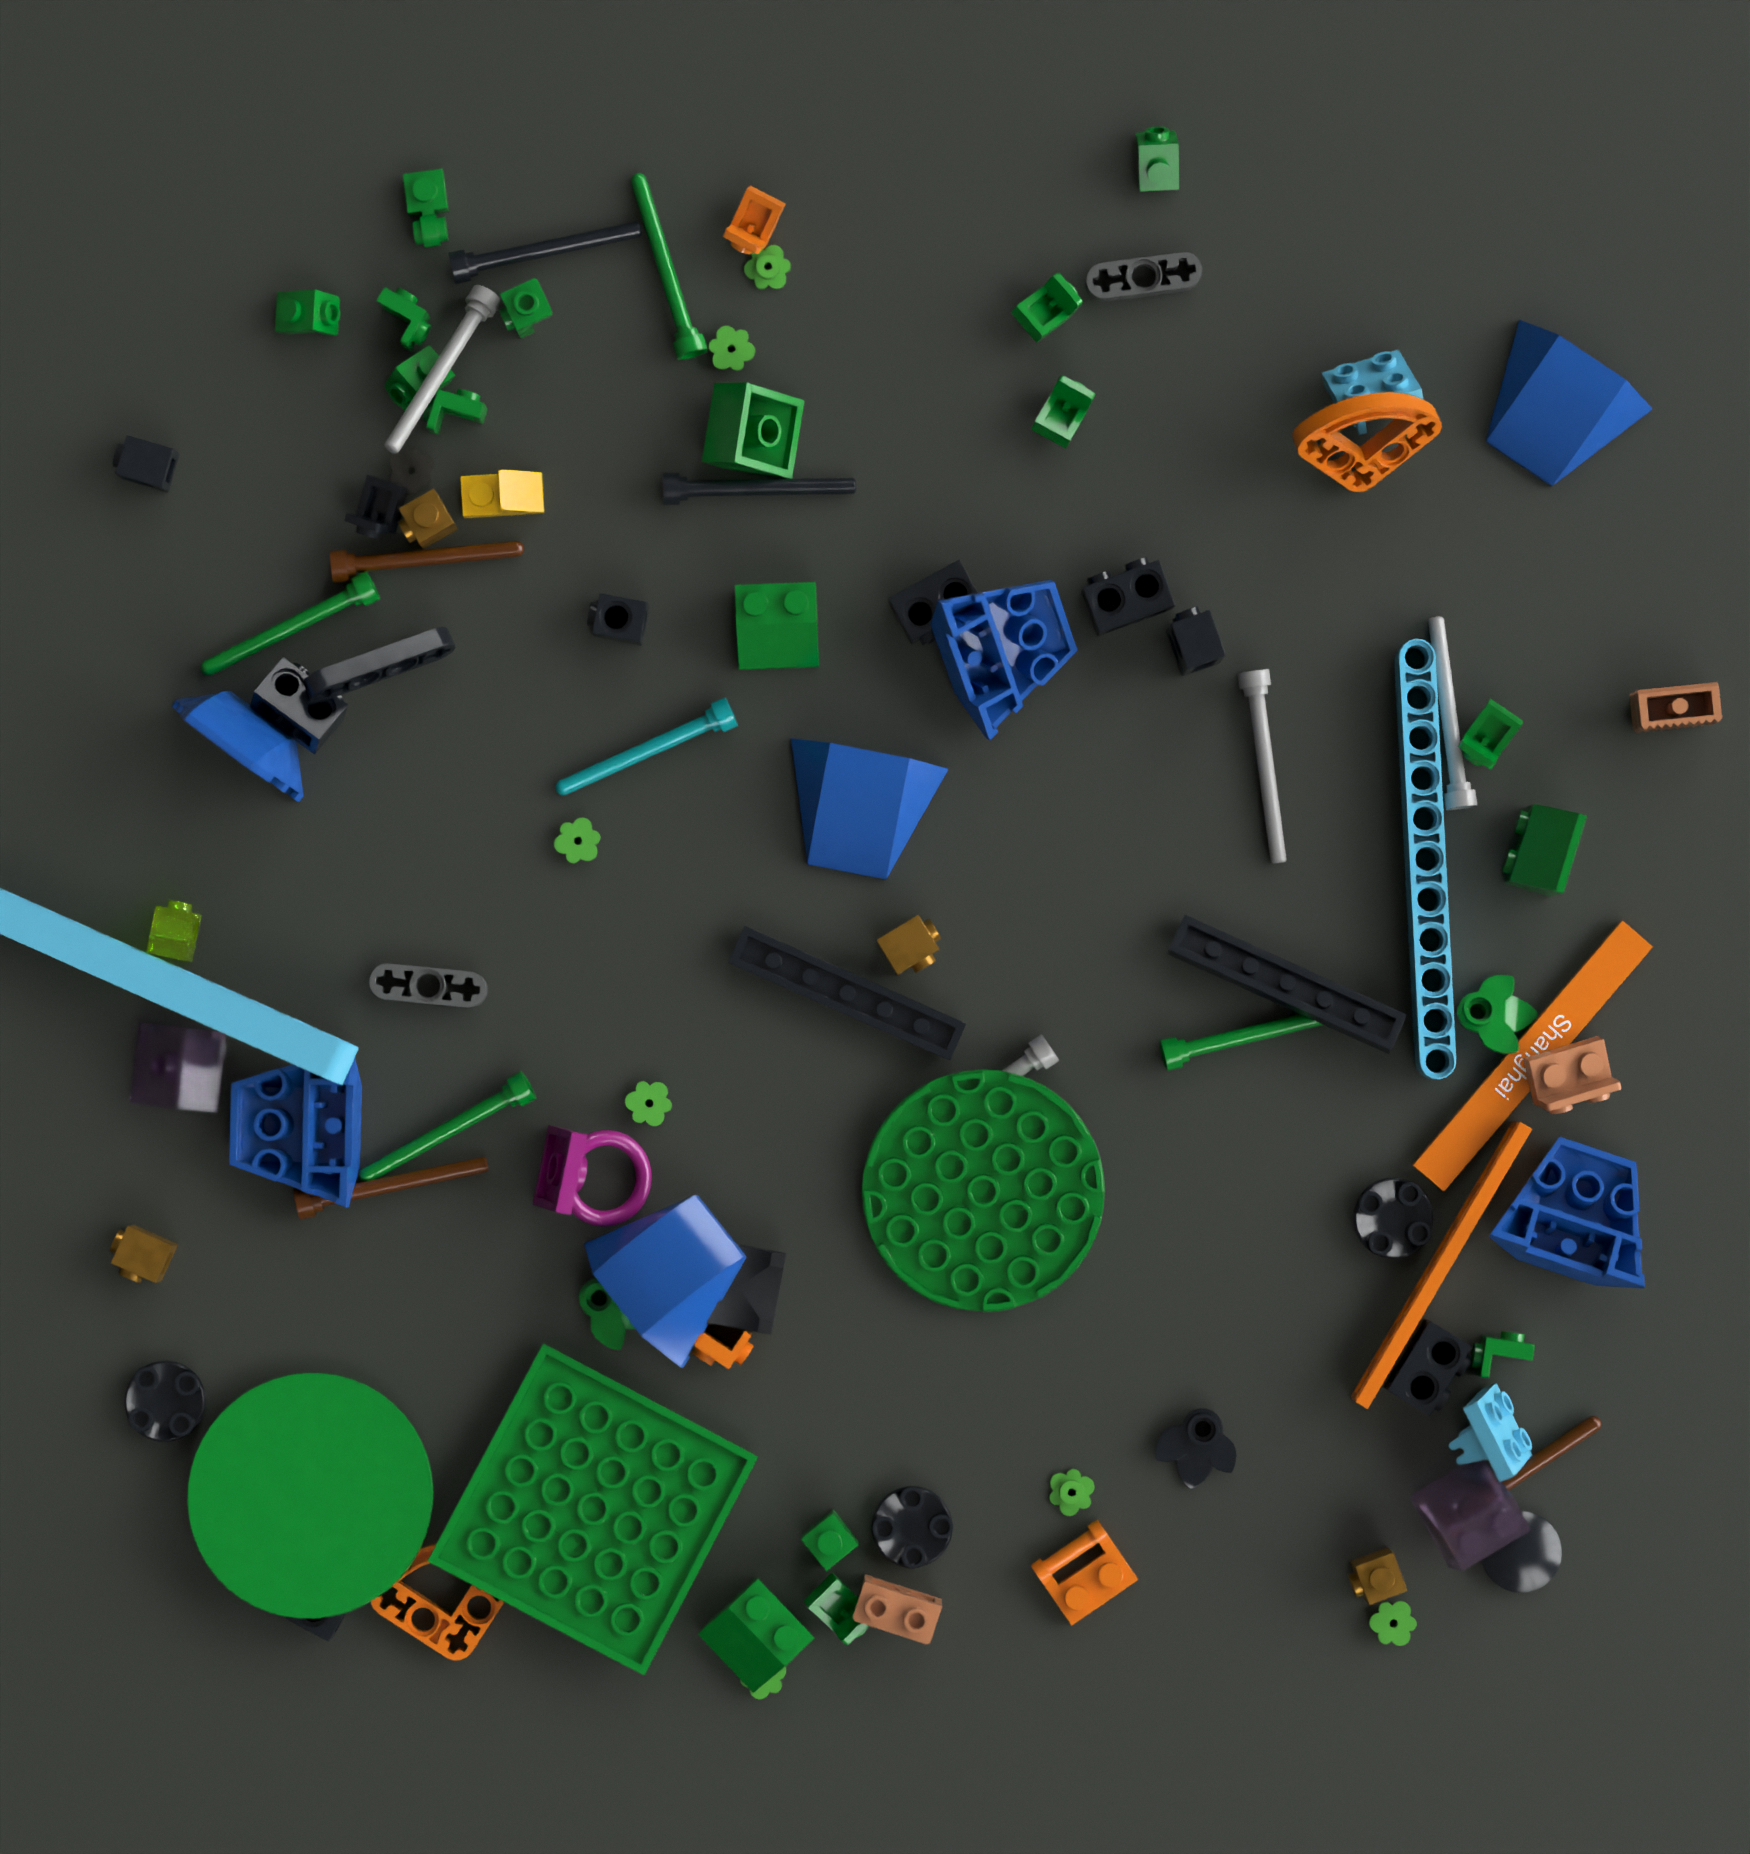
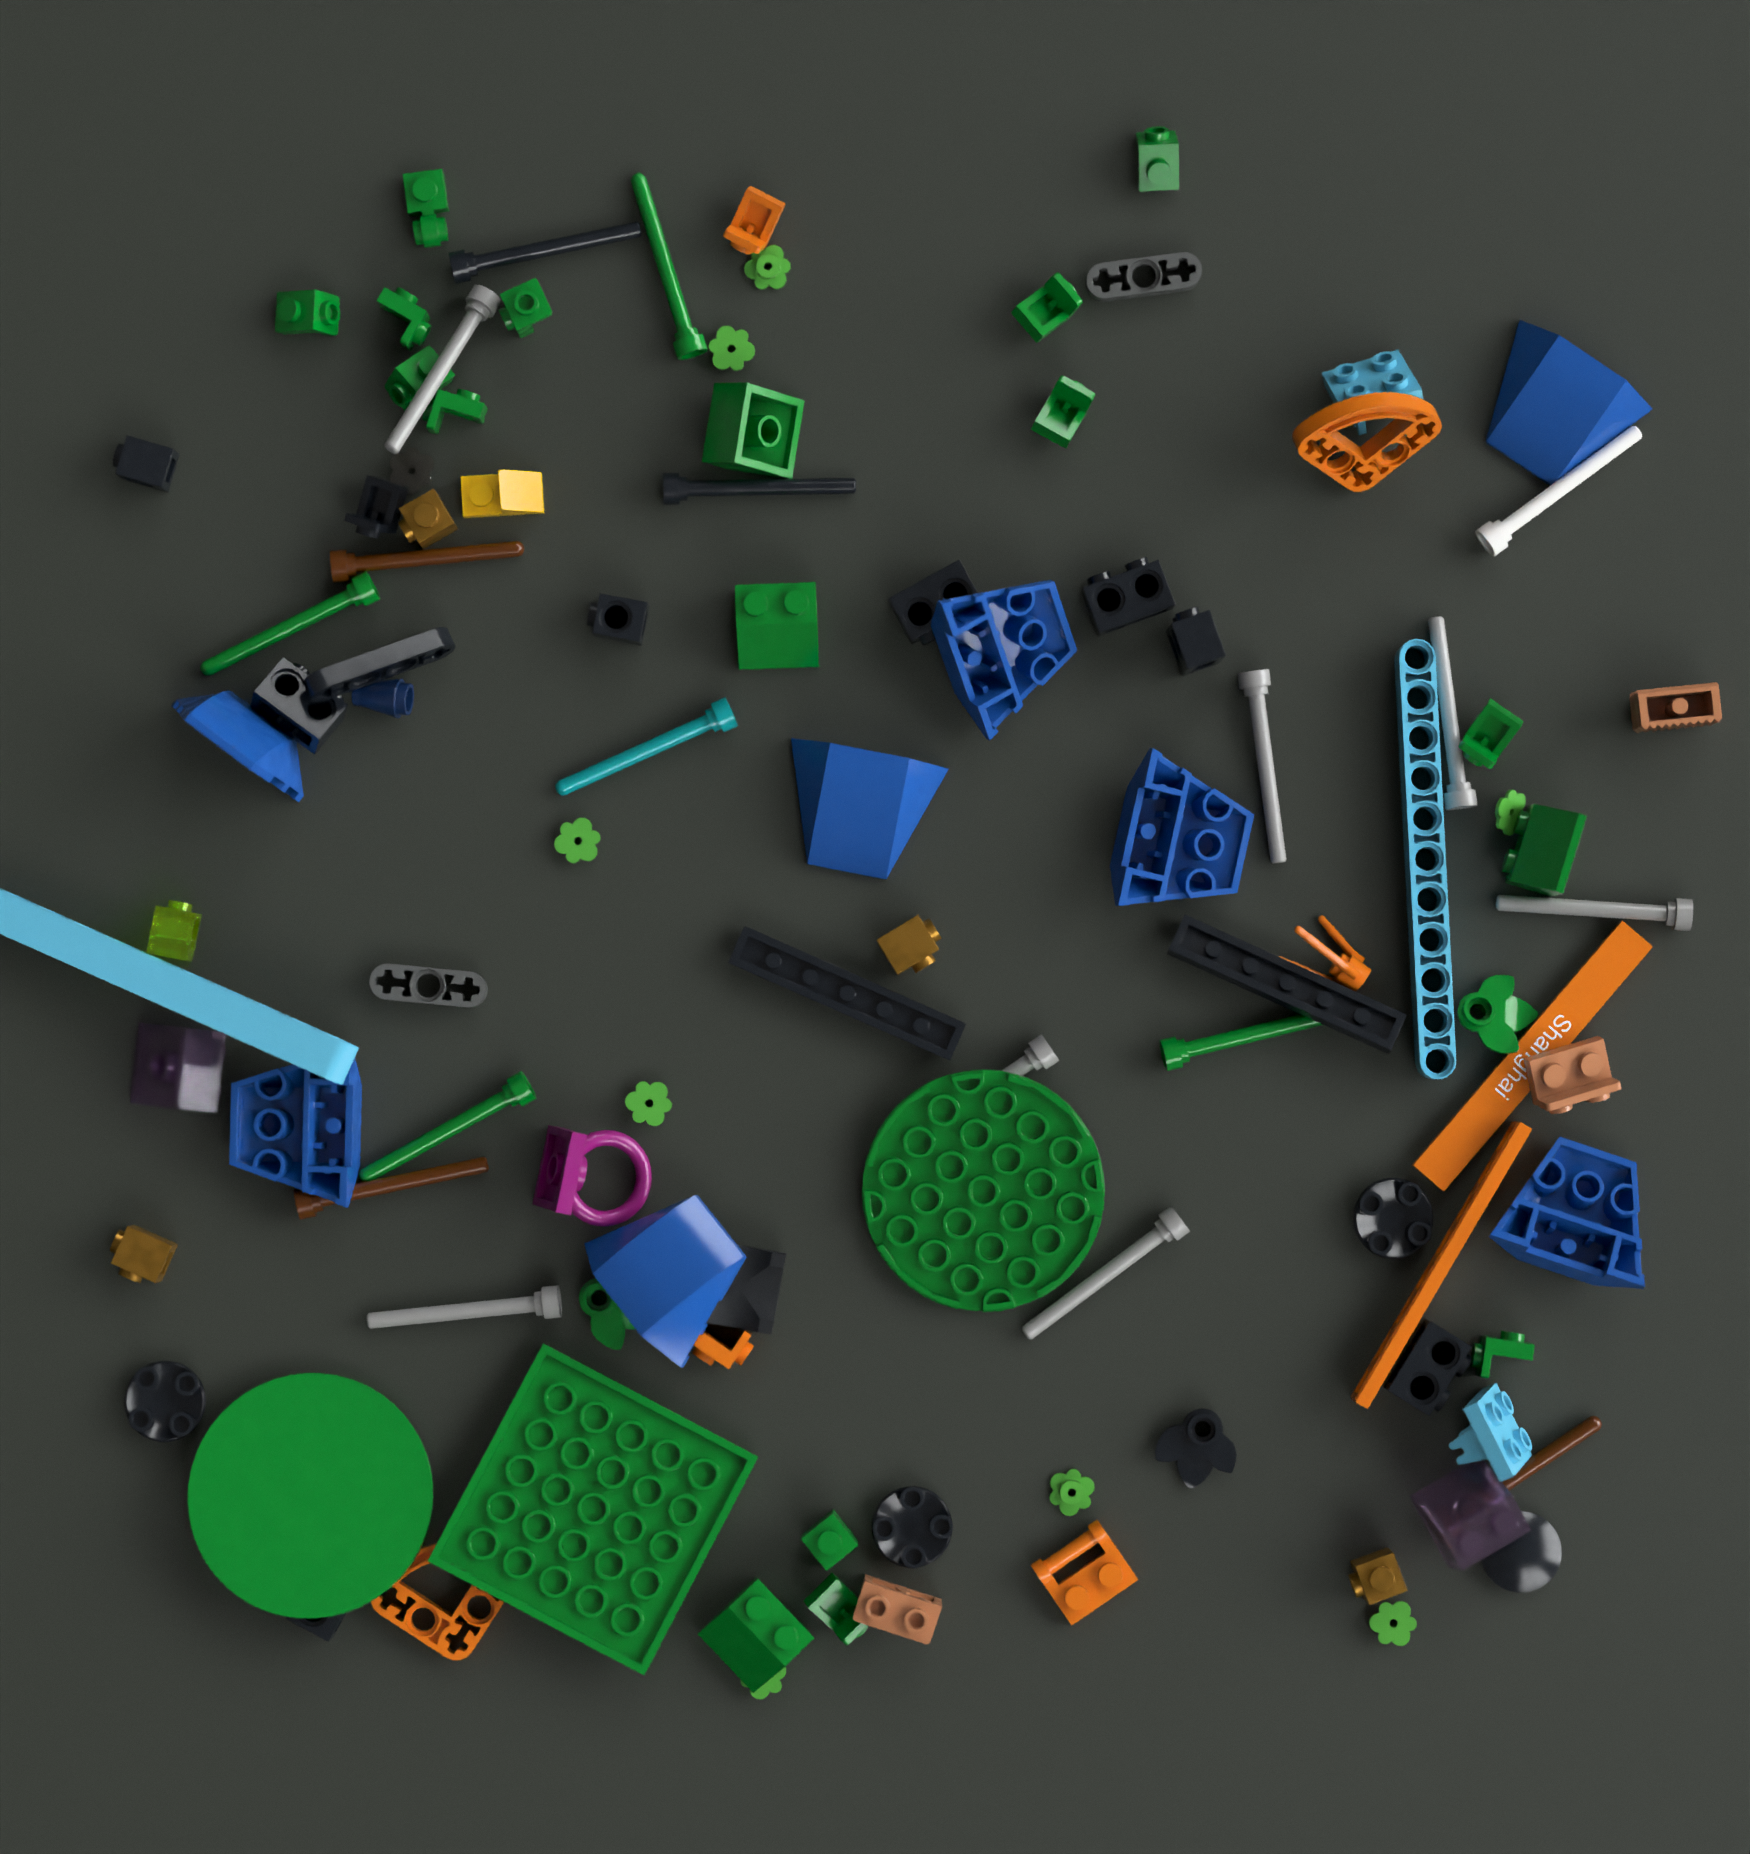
none -> dark blue cone [352,678,414,718]
none -> light grey piece [366,1285,562,1329]
none -> light grey piece [1022,1206,1190,1340]
none -> blue wedge [1110,748,1254,906]
none -> orange plant [1278,915,1371,992]
none -> white piece [1475,426,1642,557]
none -> bright green plant [1495,789,1526,836]
none -> light grey piece [1496,895,1693,931]

